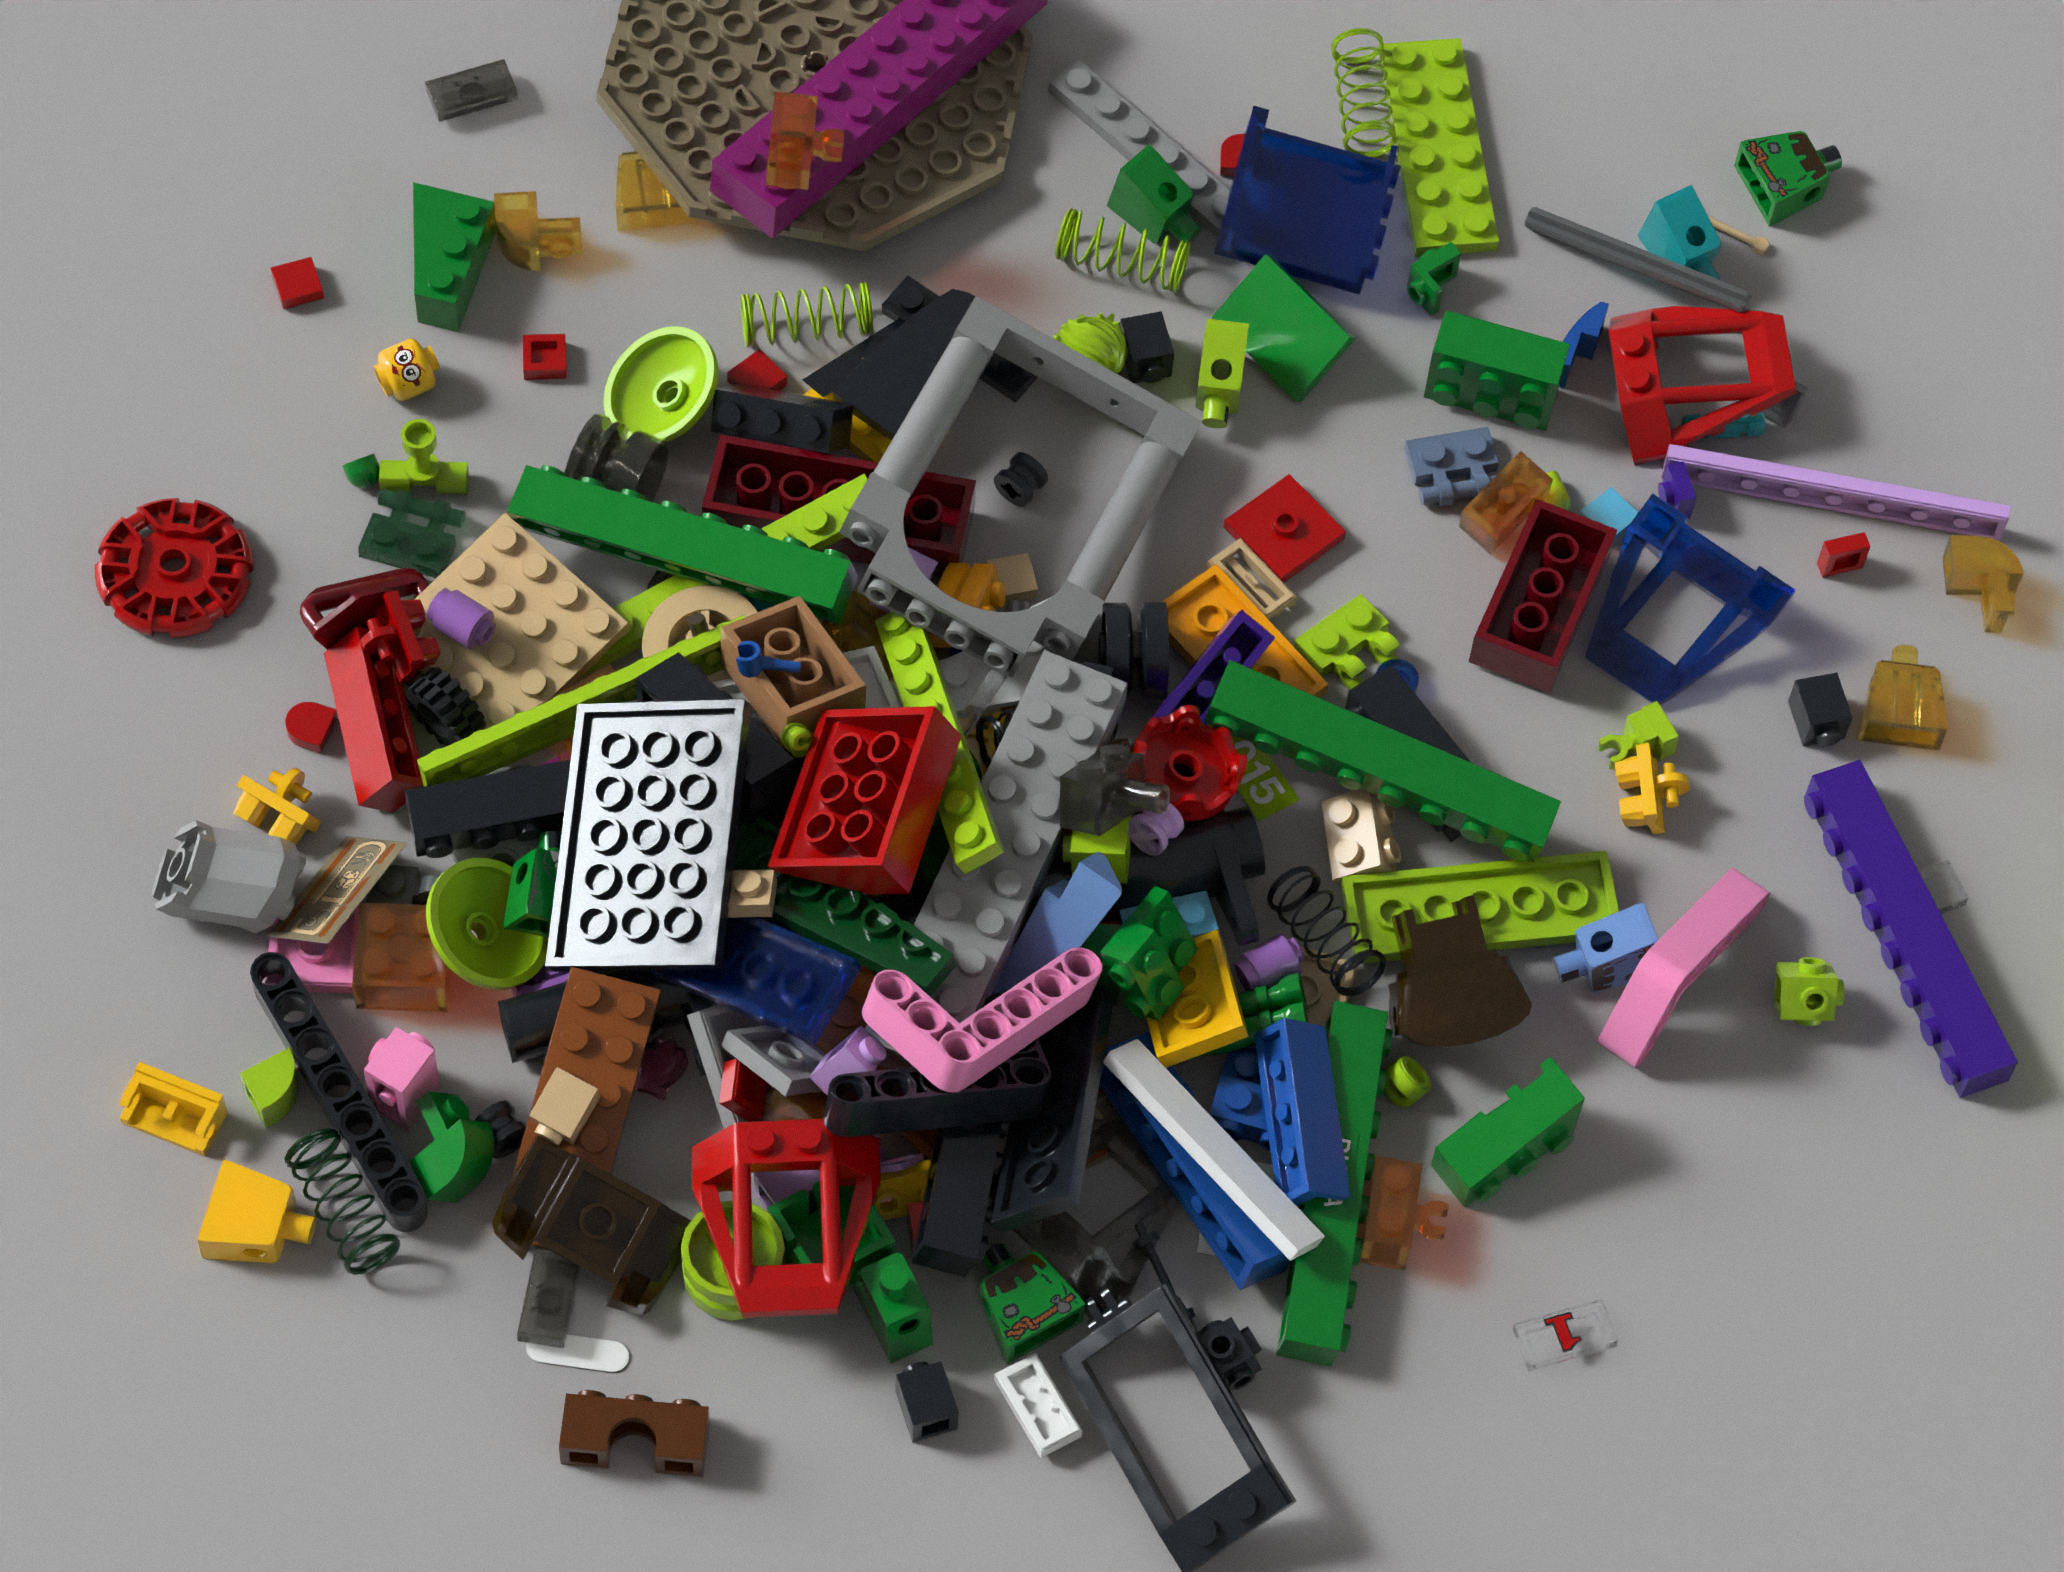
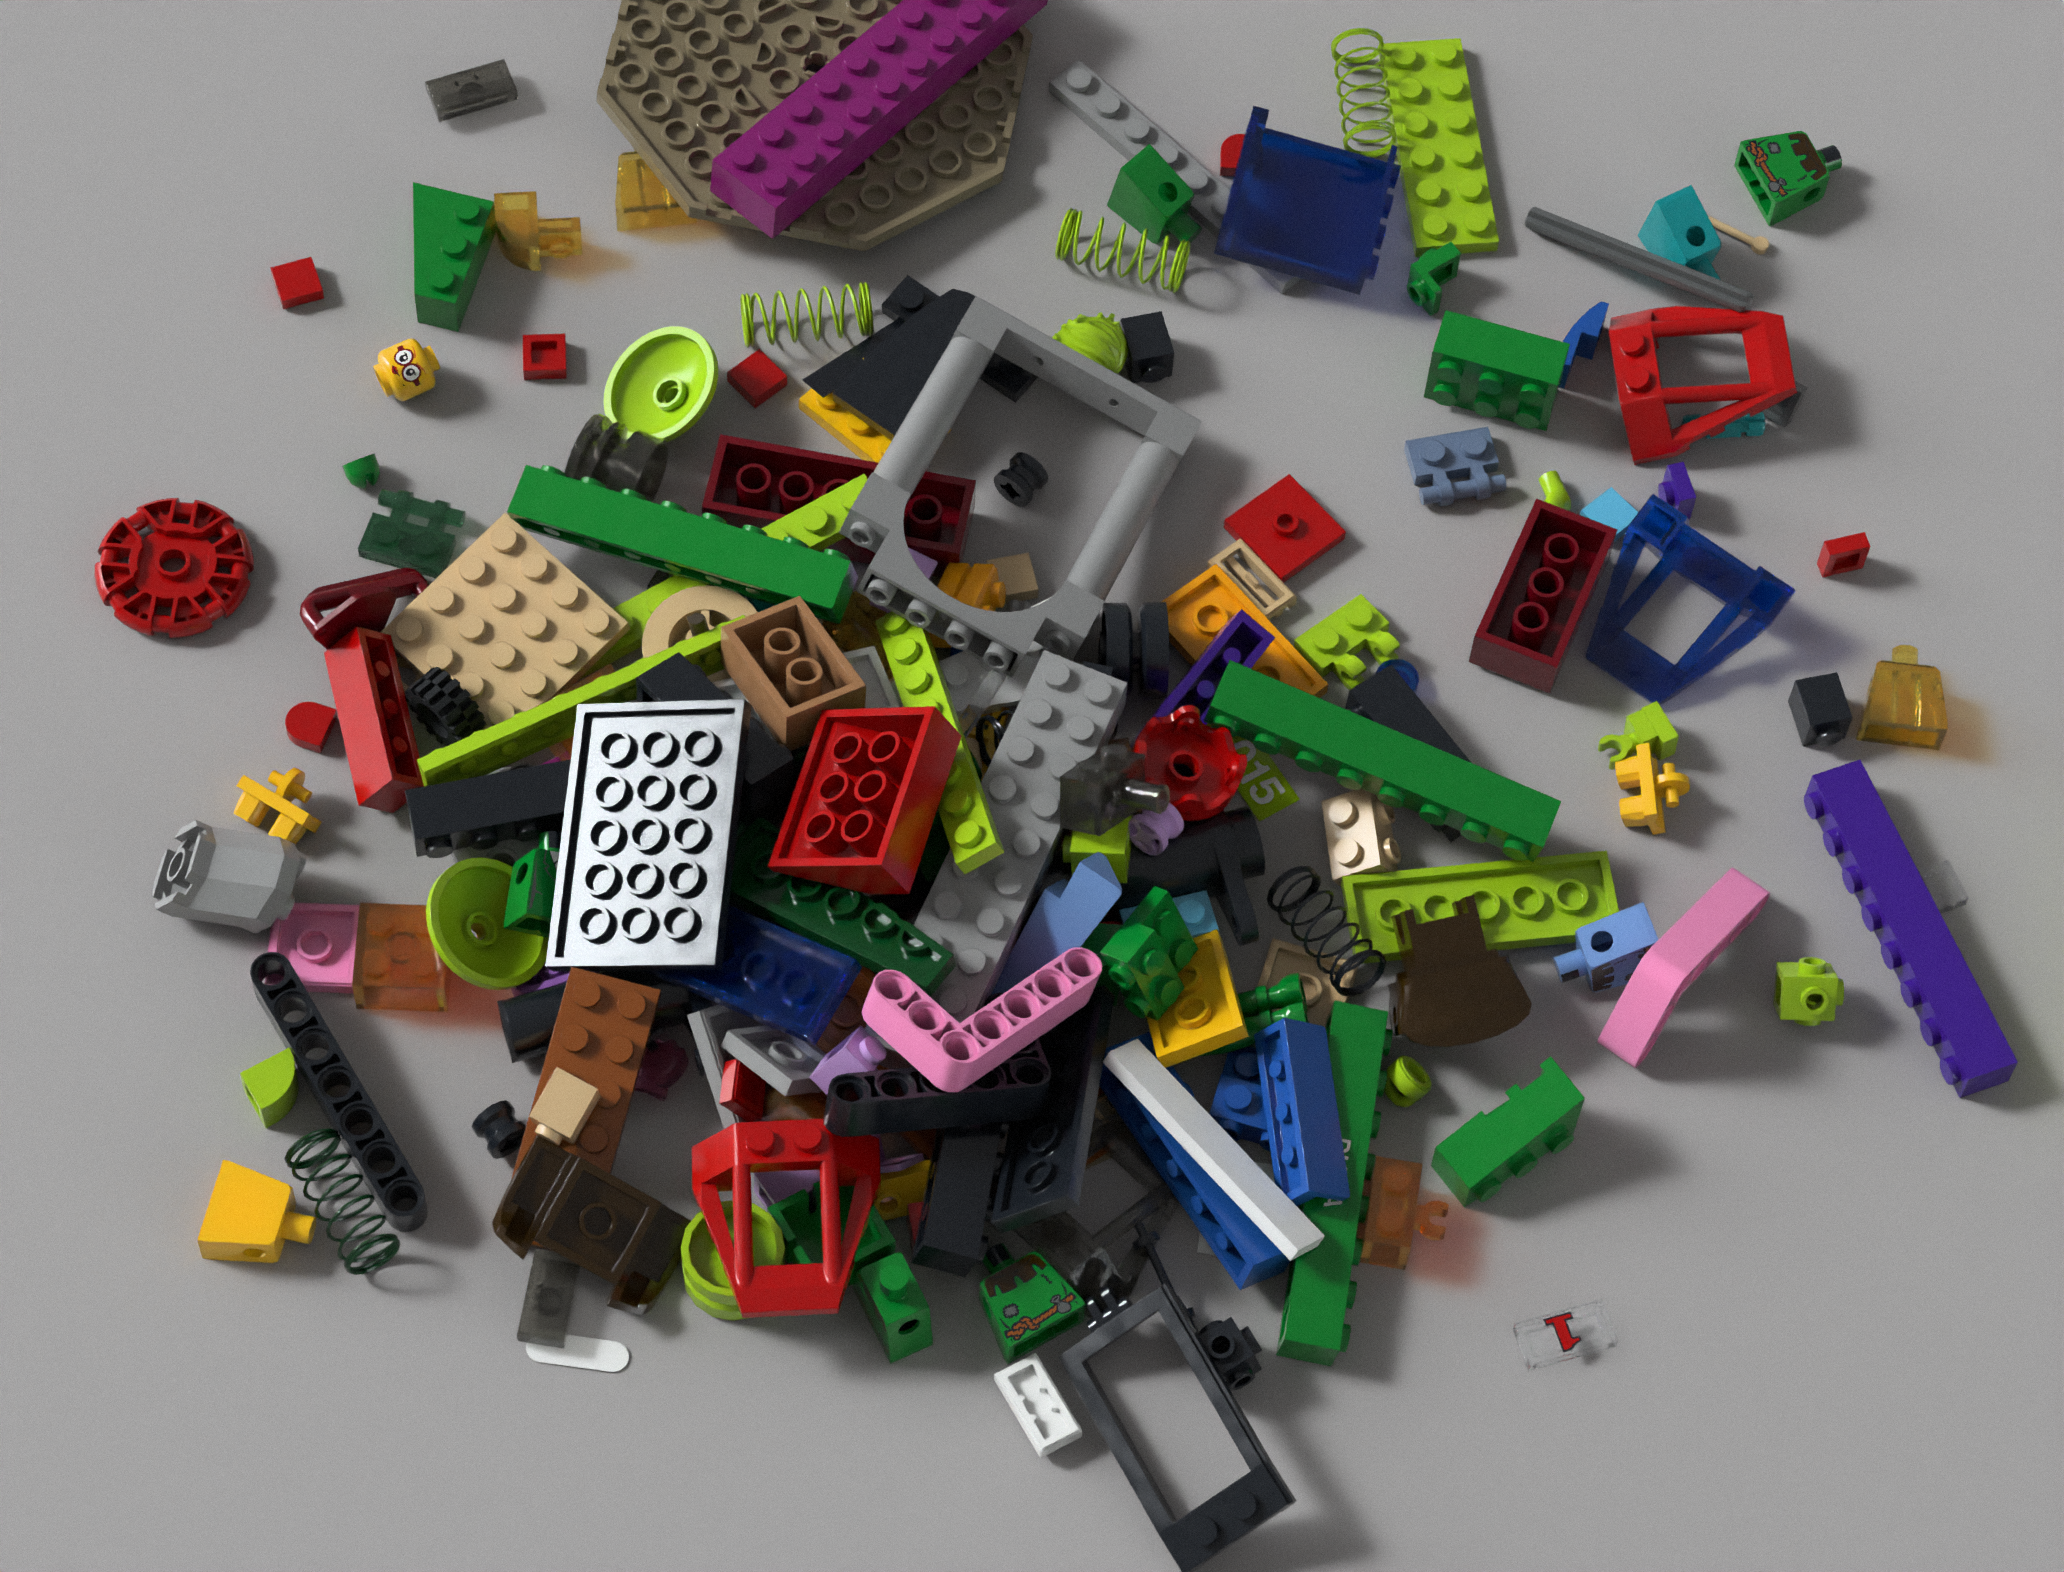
yellow hinge [119,1062,228,1157] -> none
sticker [267,836,407,944] -> none
red hips [360,590,441,683] -> none
bright pink brick [363,1027,441,1131] -> none
dark grey plate [366,865,440,915] -> none
lime bar [379,419,469,494] -> none
green brick [410,1091,494,1203] -> none
medium lavender brick [427,588,496,650] -> none
reddish brown arch [559,1390,710,1477] -> none
black brick [710,383,854,453] -> none
tan plate [728,870,778,918] -> none
blue hand [736,641,801,678] -> none
clear orange brick [766,92,845,190] -> none
lime arm [781,722,814,758] -> none
black brick [895,1361,959,1443] -> none
lime torso [1195,319,1249,429] -> none
green tile [1211,254,1356,402] -> none
medium lavender brick [1234,934,1305,991] -> none
clear orange brick [1459,451,1553,555] -> none
lavender tile [1661,444,2011,541] -> none
clear yellow brick [1942,535,2024,633] -> none

